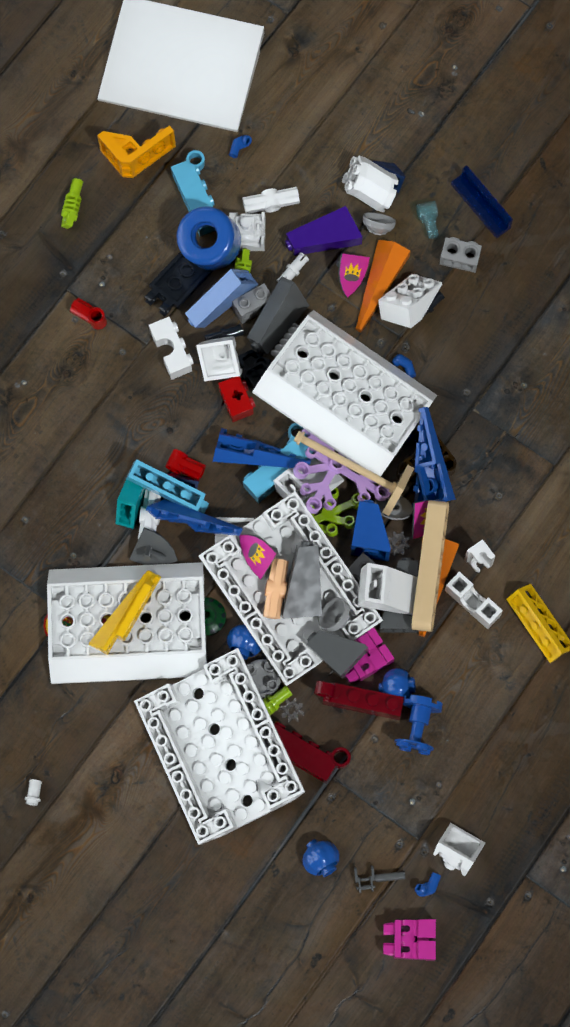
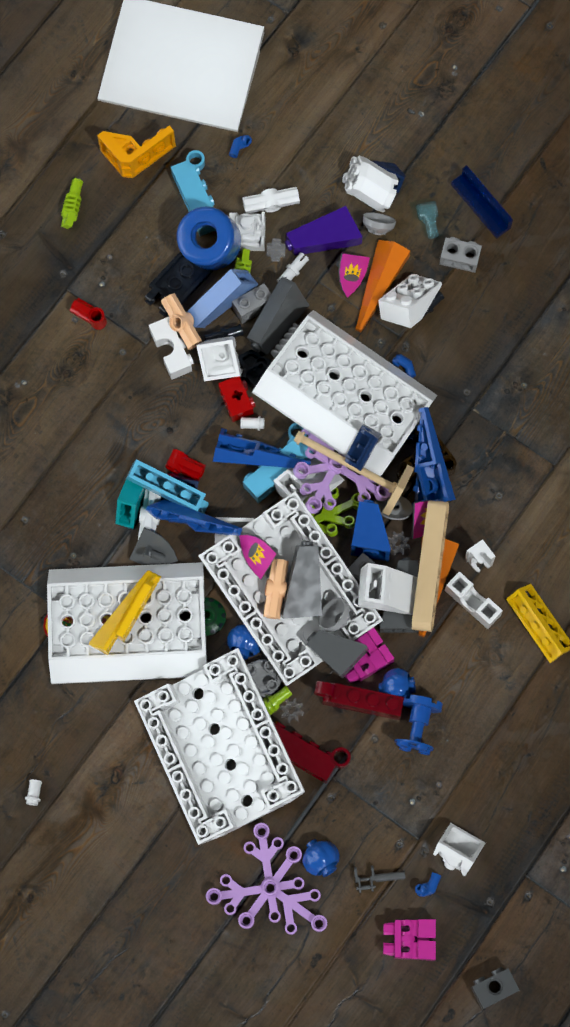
none -> light nougat piece [161,293,202,350]
none -> lavender plant [206,823,327,935]
none -> white pin [241,416,265,431]
none -> clear gear [266,238,286,262]
none -> dark blue hinge [345,424,382,471]
none -> dark grey brick [471,967,520,1010]

